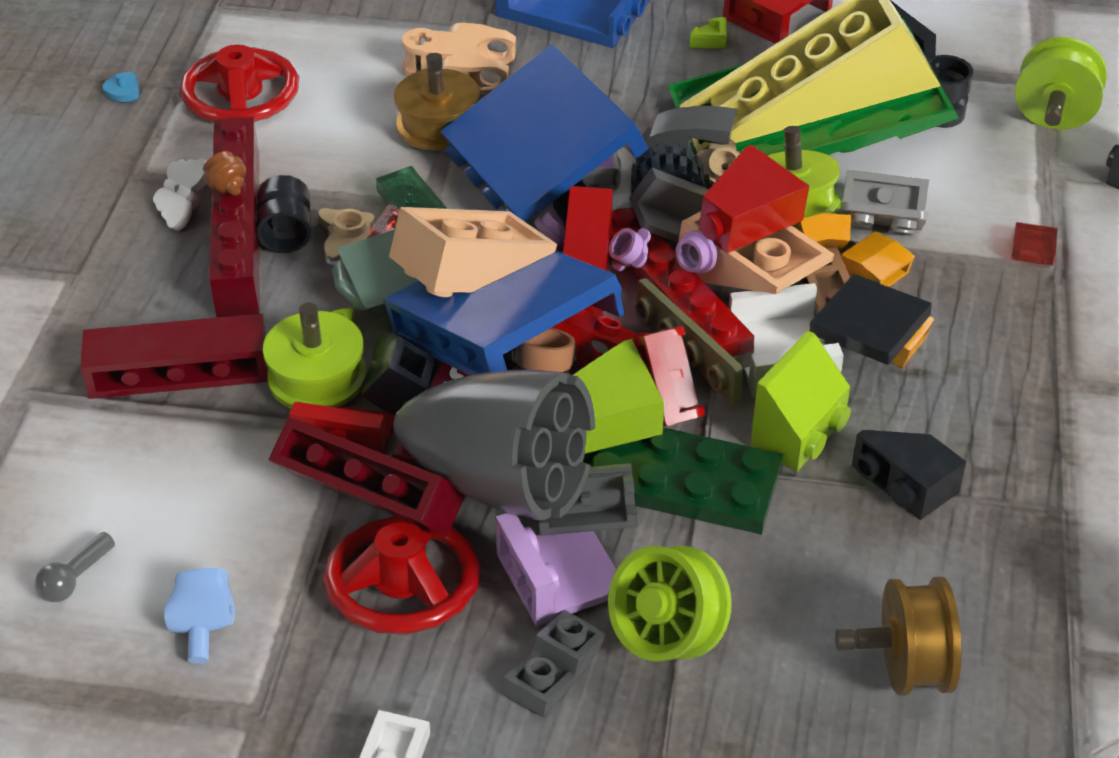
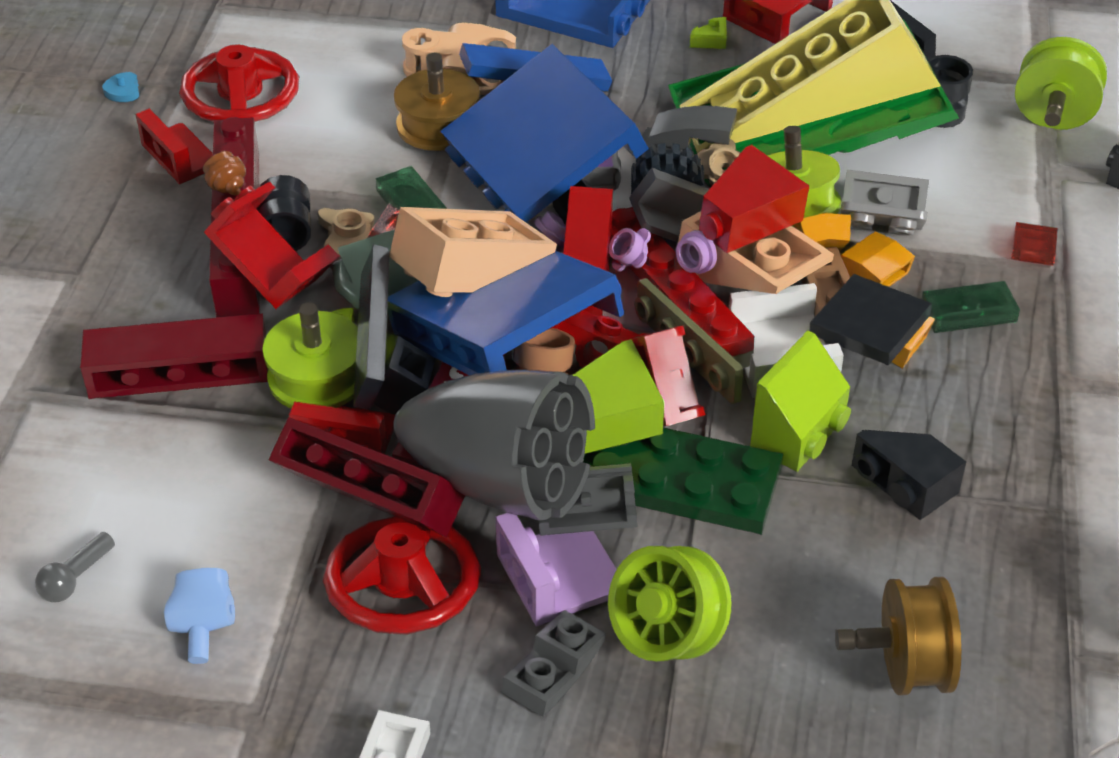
white animal [153,158,207,231] -> none
none -> red panel [135,108,213,185]
none -> red panel [204,182,340,309]
none -> tile [353,244,390,410]
none -> blue tile [459,43,612,92]
none -> clear green plate [921,281,1020,333]

